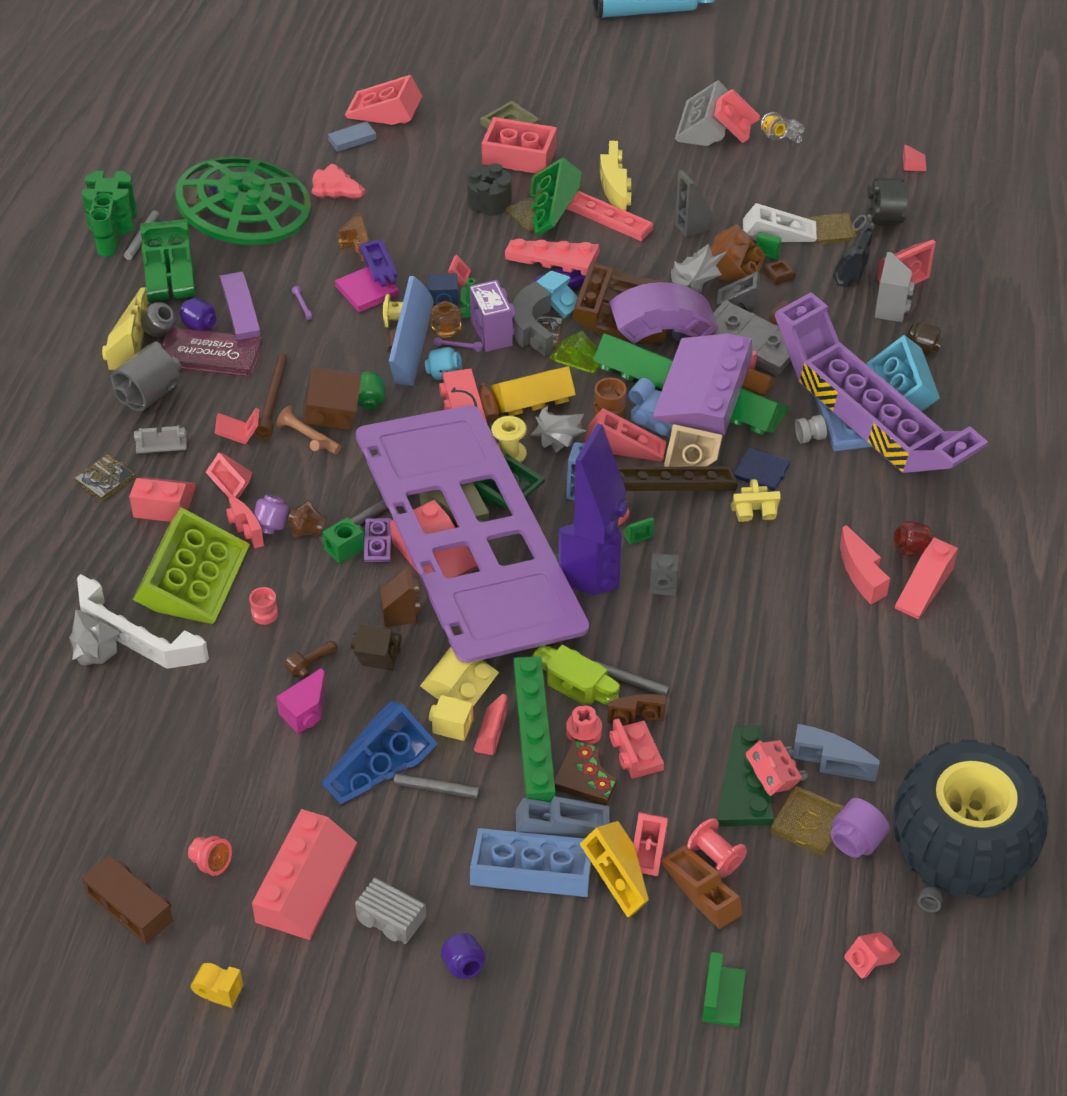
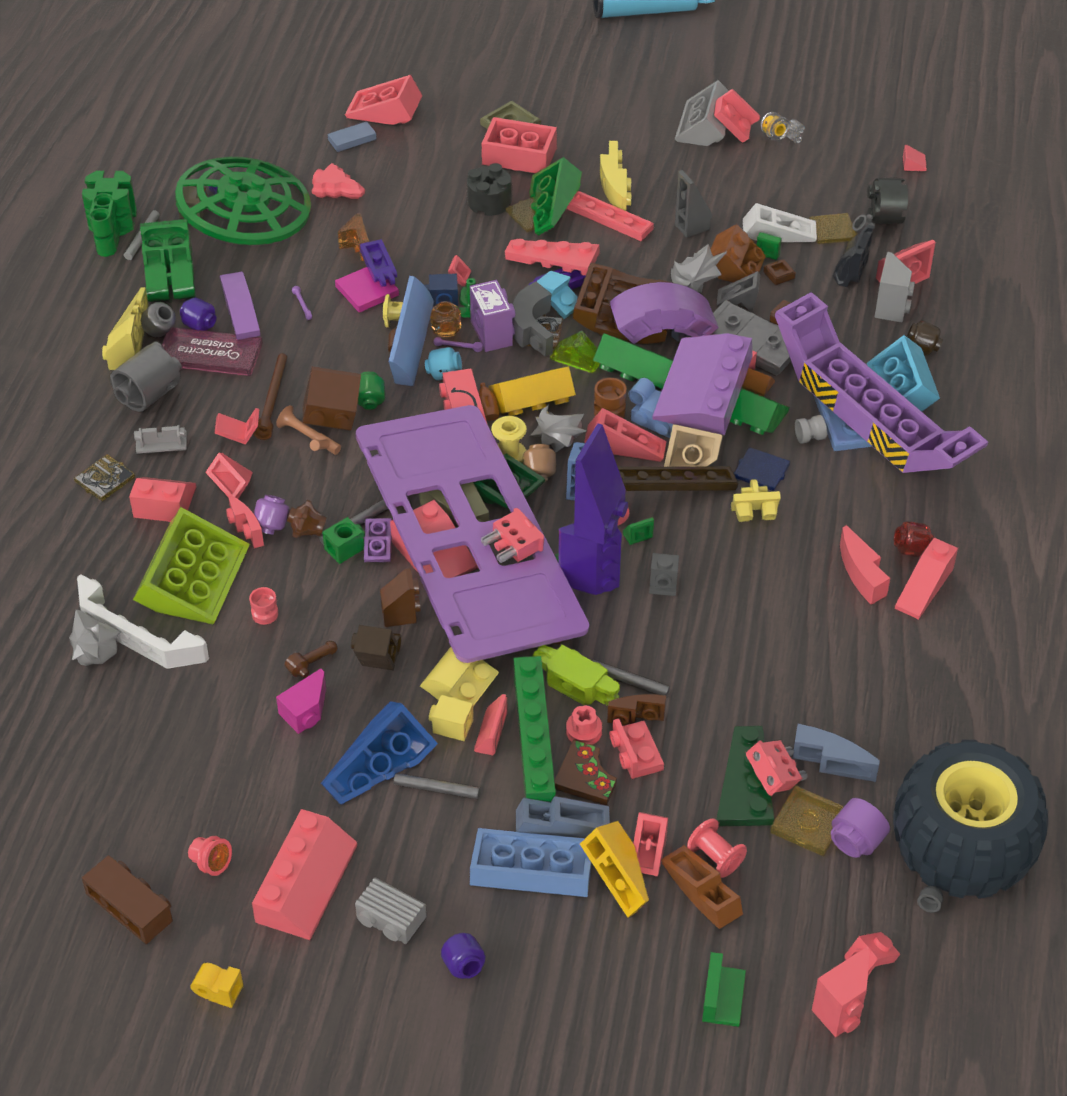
none -> coral piece [481,508,544,563]
none -> medium nougat head [523,444,556,482]
none -> coral slope [812,948,870,1037]

